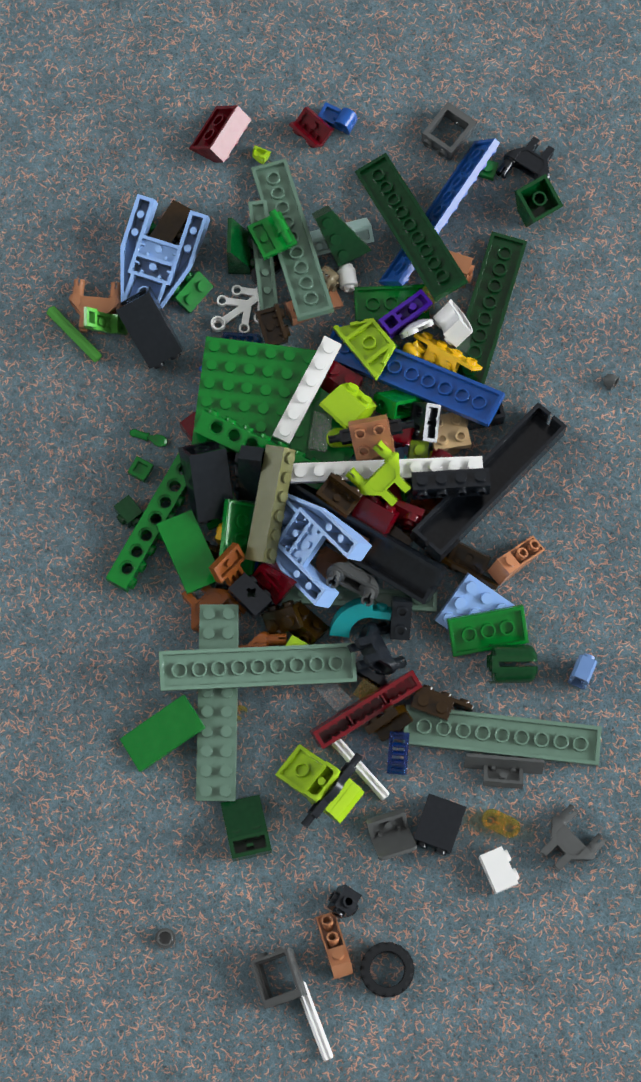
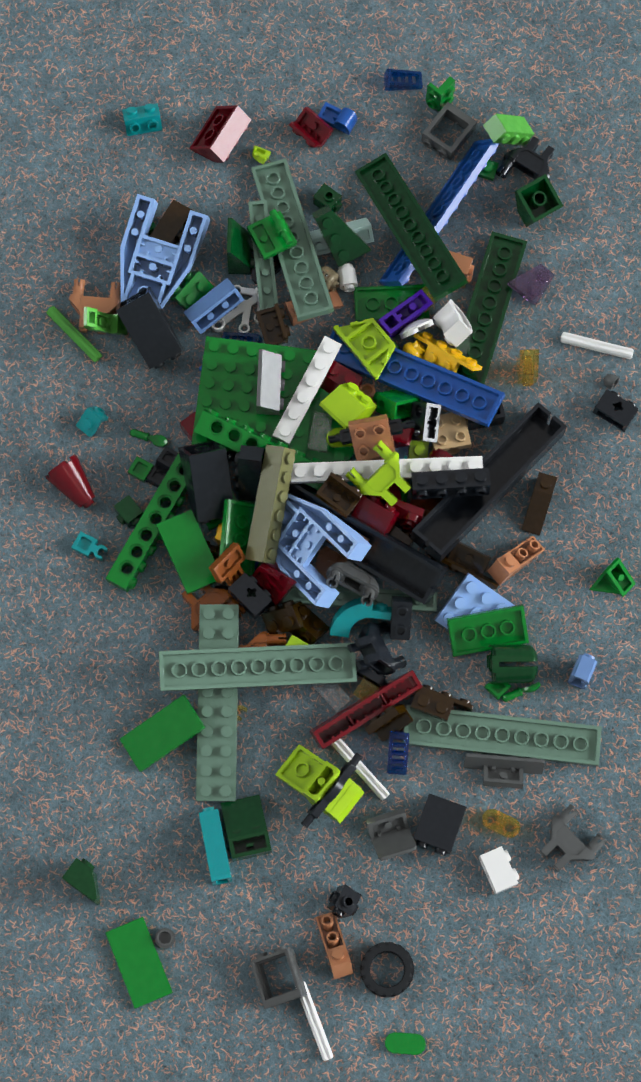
none -> dark red cone [45,454,95,509]
none -> dark green slope [62,858,100,905]
none -> teal plate [71,531,108,561]
none -> teal bracket [75,406,109,437]
none -> green tile [105,917,173,1009]
none -> teal bracket [122,103,163,136]
none -> black slope [146,447,178,488]
none -> medium blue brick [184,278,245,334]
none -> teal slope [199,807,233,886]
none -> slope [256,349,286,415]
none -> dark green brick [313,183,342,213]
none -> nougat tile [359,383,376,401]
none -> clear blue slope [384,69,423,91]
none -> green tile [385,1032,426,1055]
none -> green bracket [426,76,456,111]
none -> bright green brick [483,114,534,146]
none -> green tile [484,683,512,700]
none -> green piece [502,682,541,702]
none -> clear purple wing [507,264,554,305]
none -> clear yellow slope [516,349,539,386]
none -> dark brown slope [522,472,557,536]
none -> white axle [560,332,634,359]
none -> green slope [589,557,636,597]
none -> black brick [593,389,639,432]

